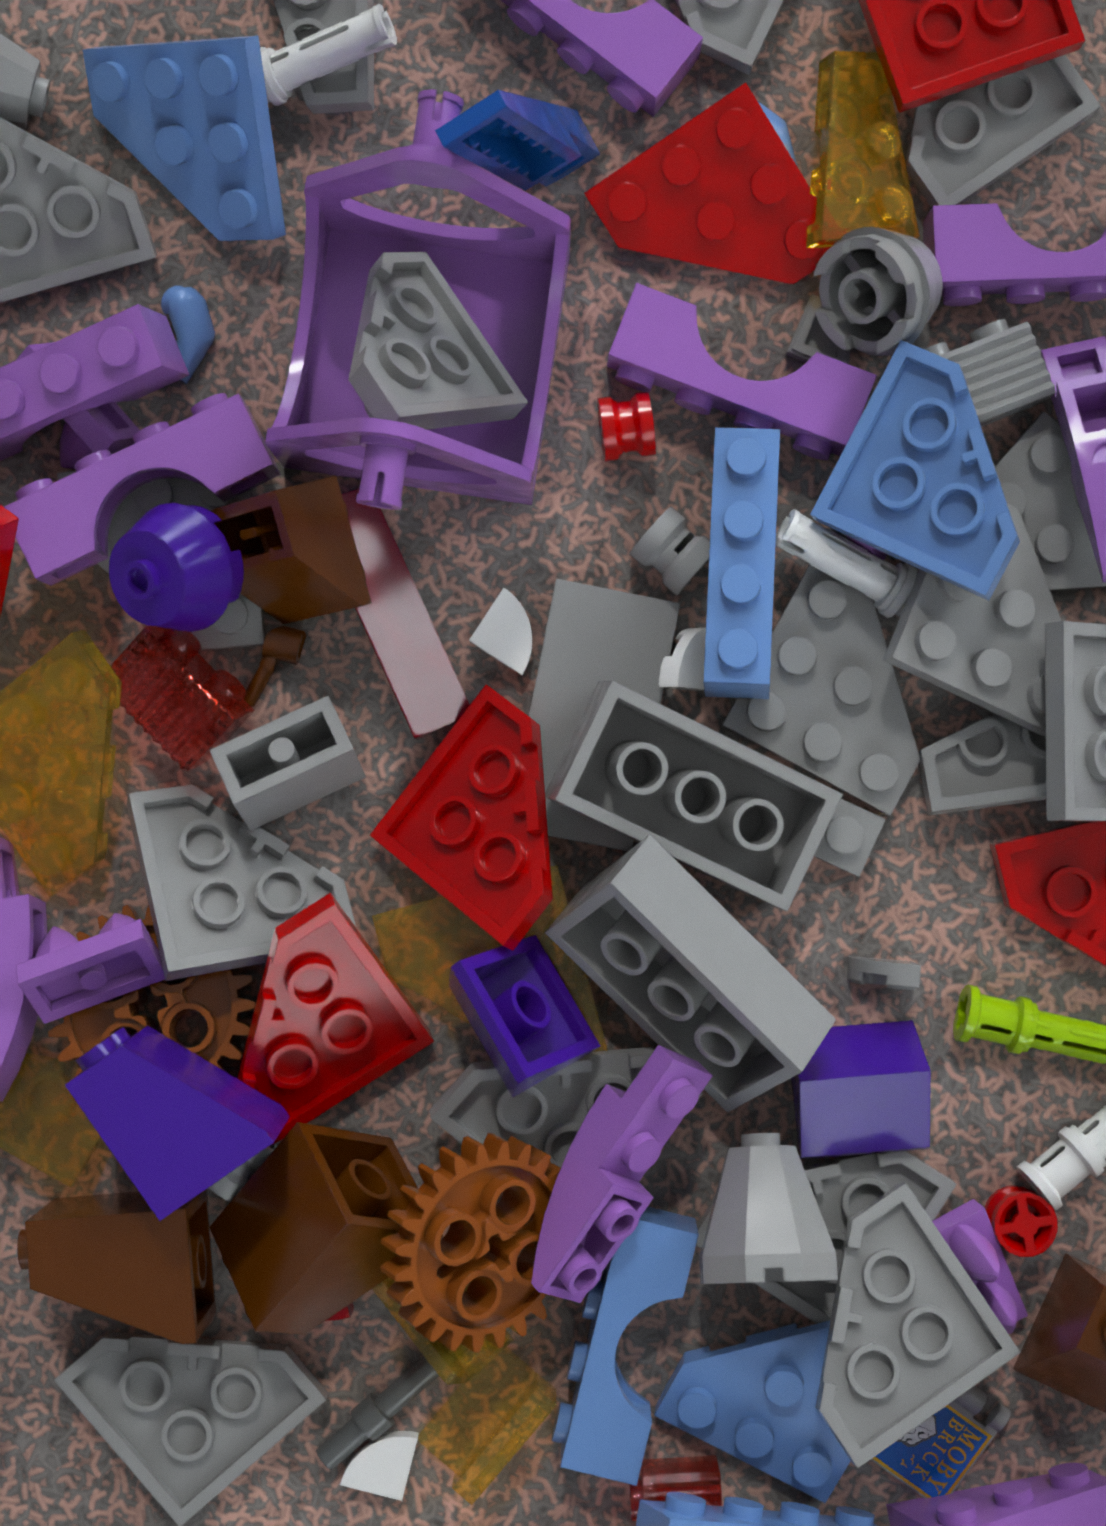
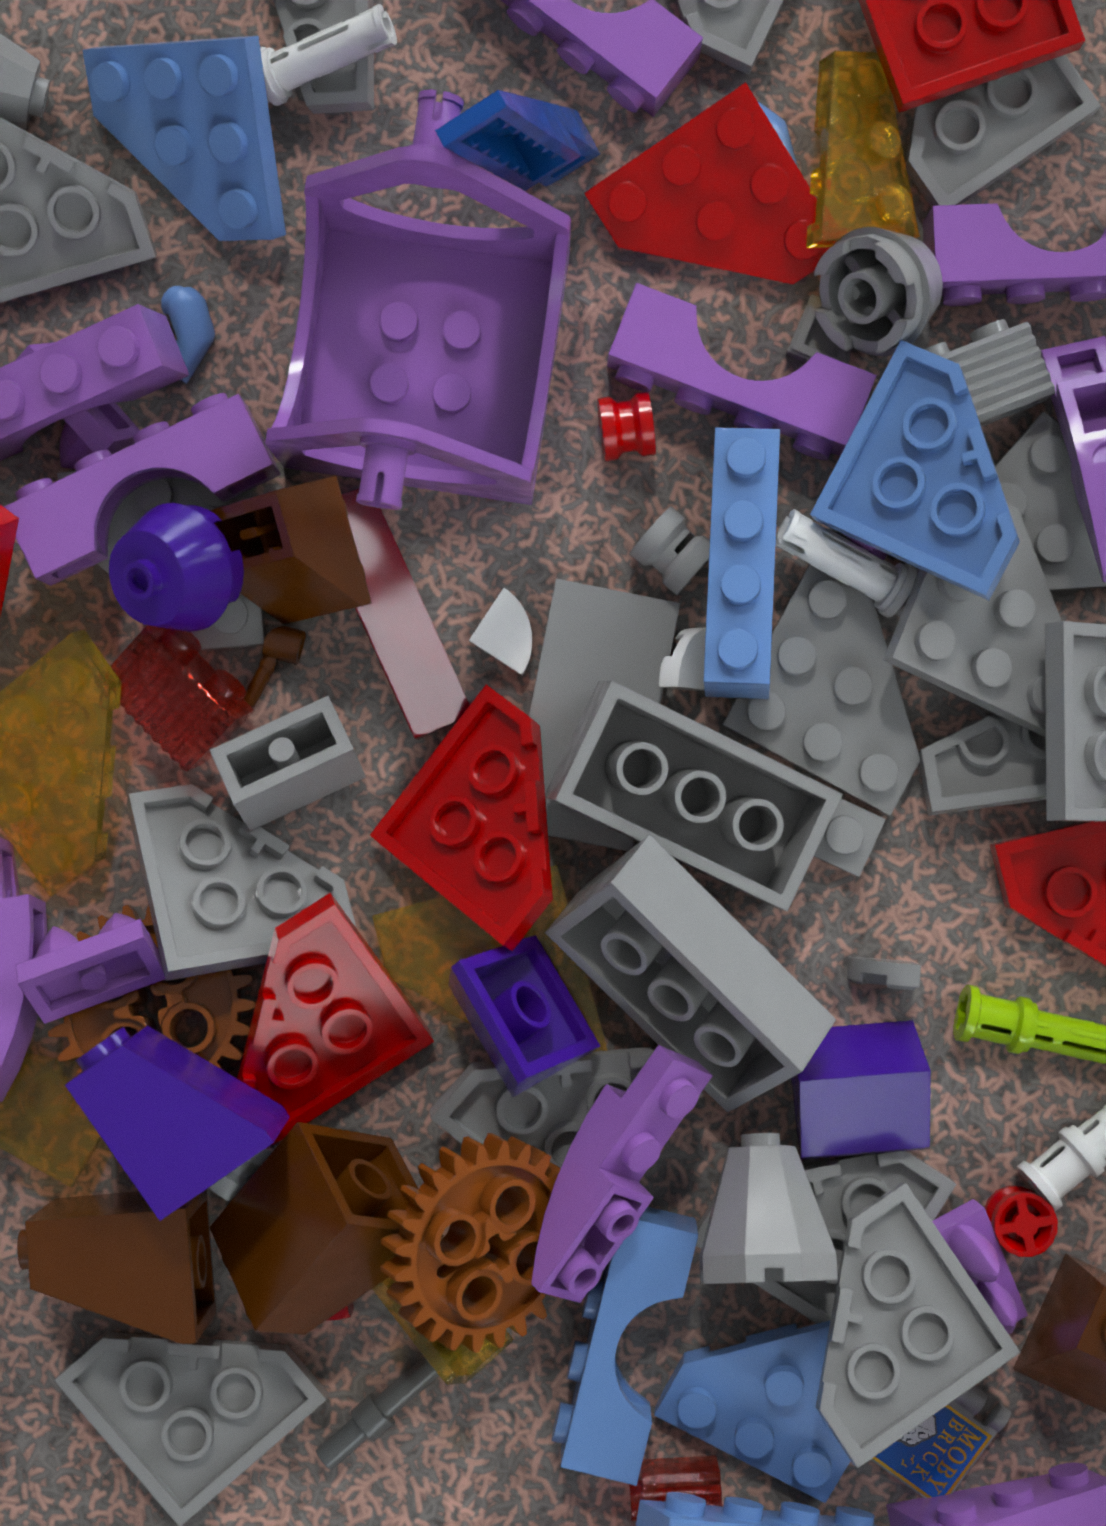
white tile [340,1431,419,1501] -> none
light grey plate [348,252,528,429] -> none
clear yellow panel [418,1345,557,1505] -> none

